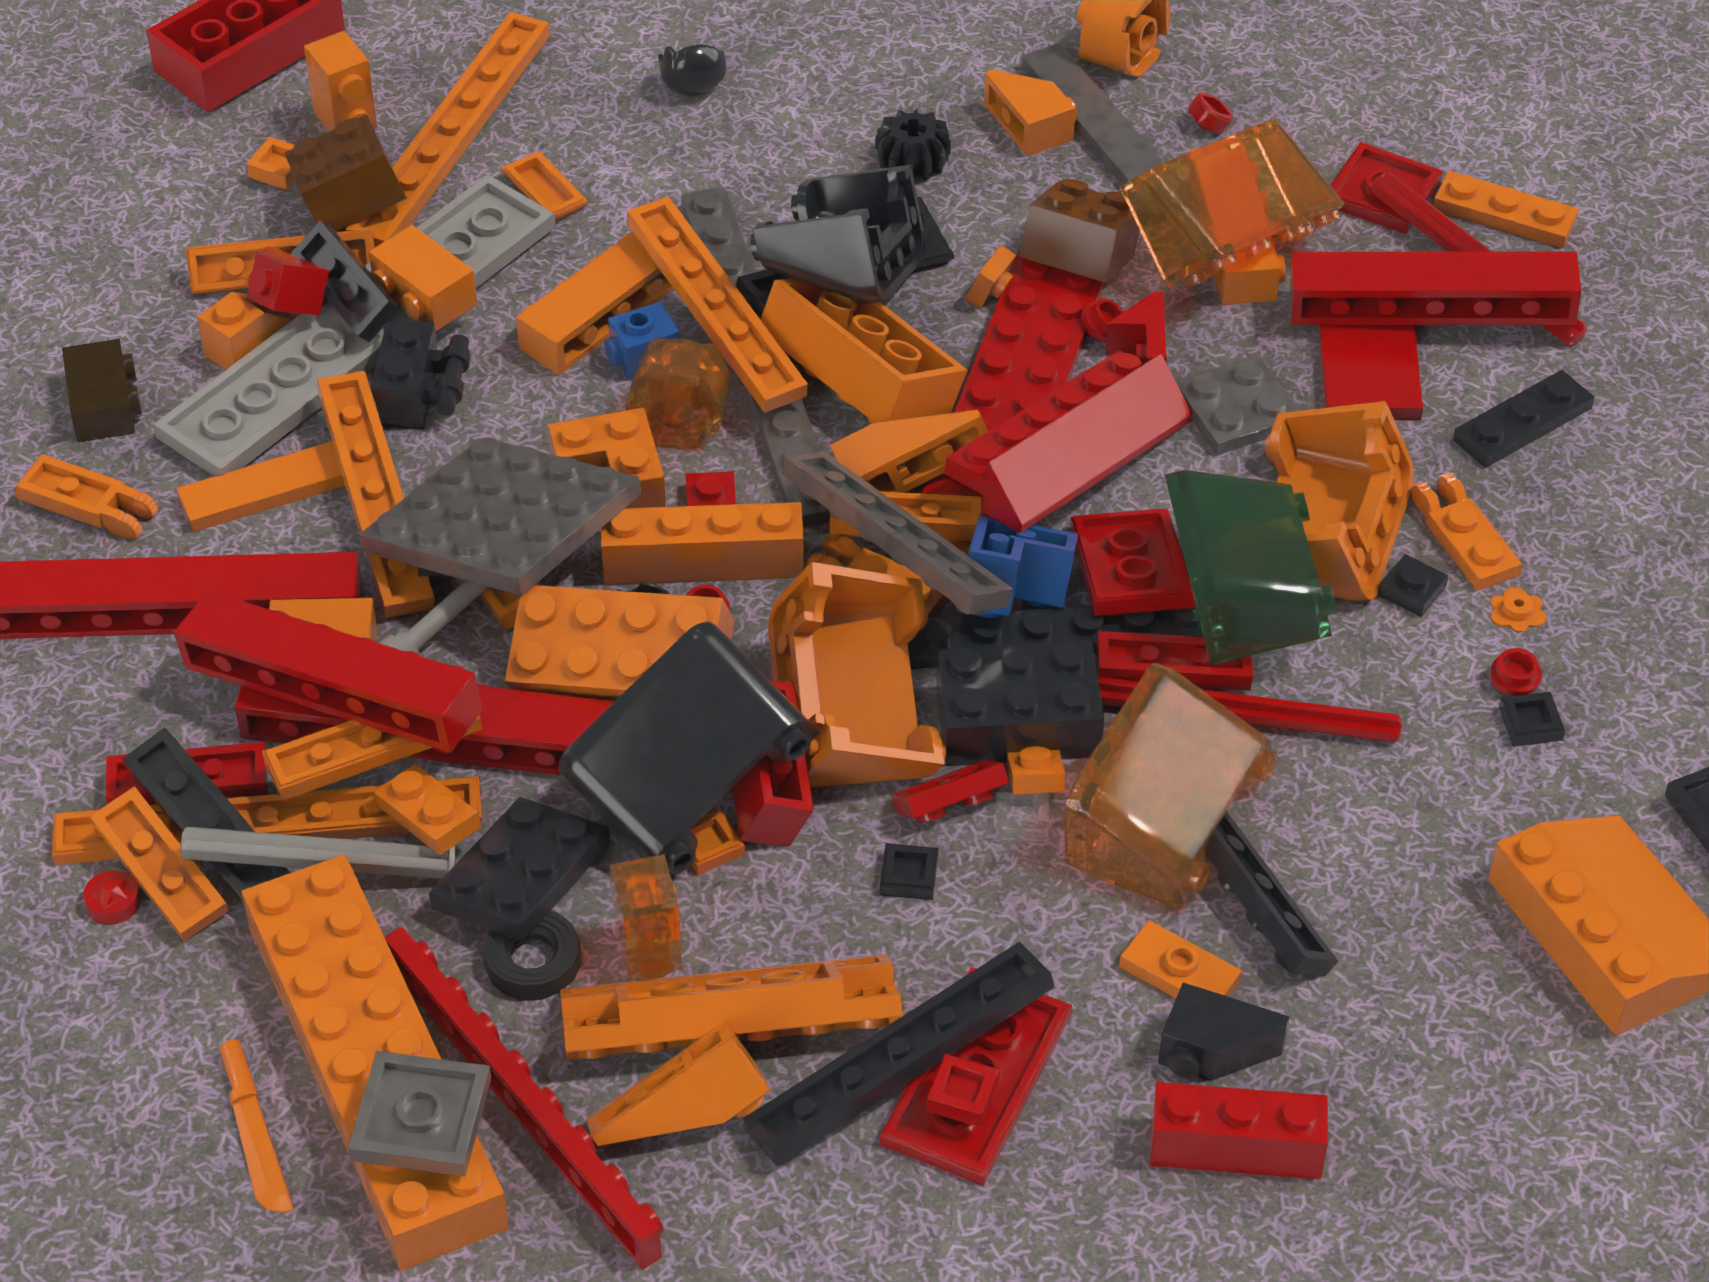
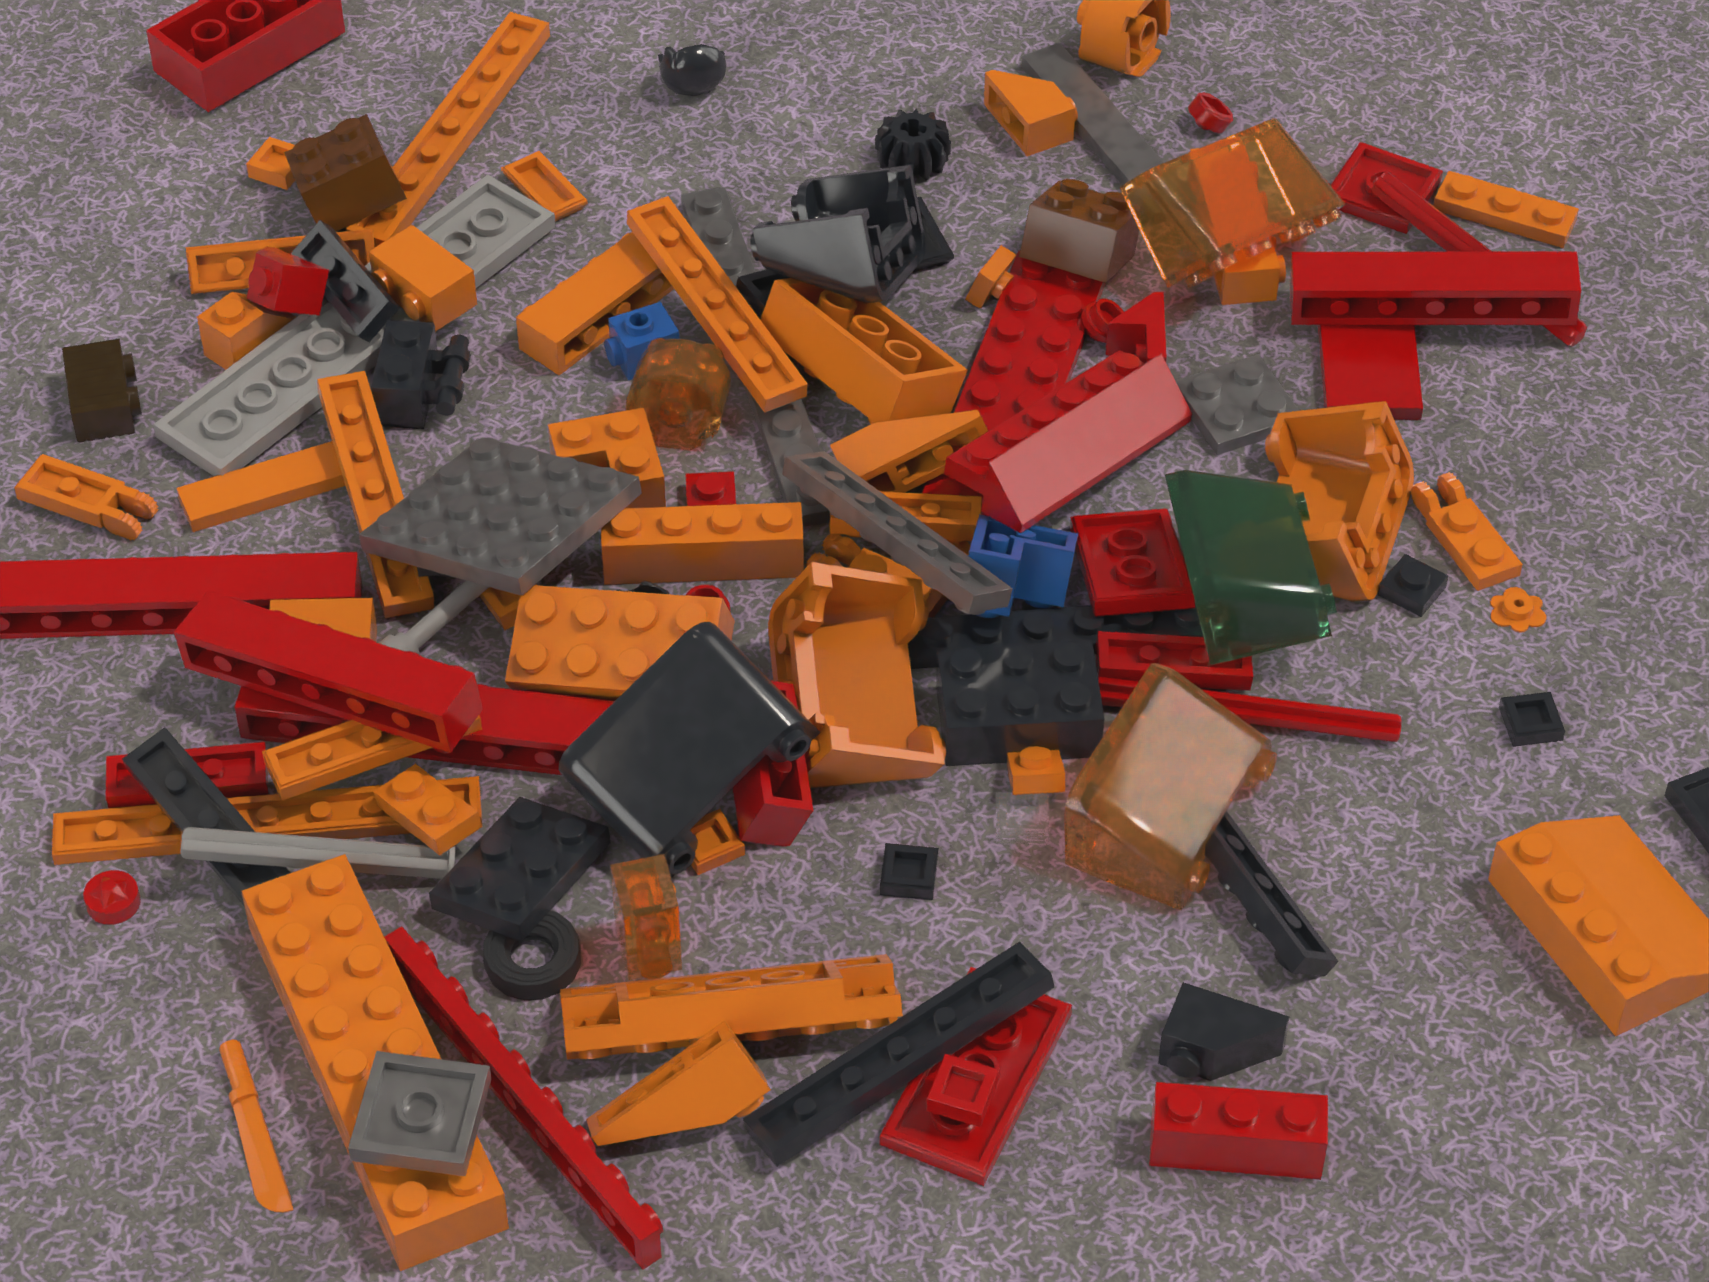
orange plate [89,786,229,942] -> none
orange brick [304,31,377,131] -> none
red plate [890,760,1009,823] -> none
orange plate [1119,920,1243,998] -> none
black plate [1453,370,1595,468] -> none
red plate [1490,648,1542,696] -> none

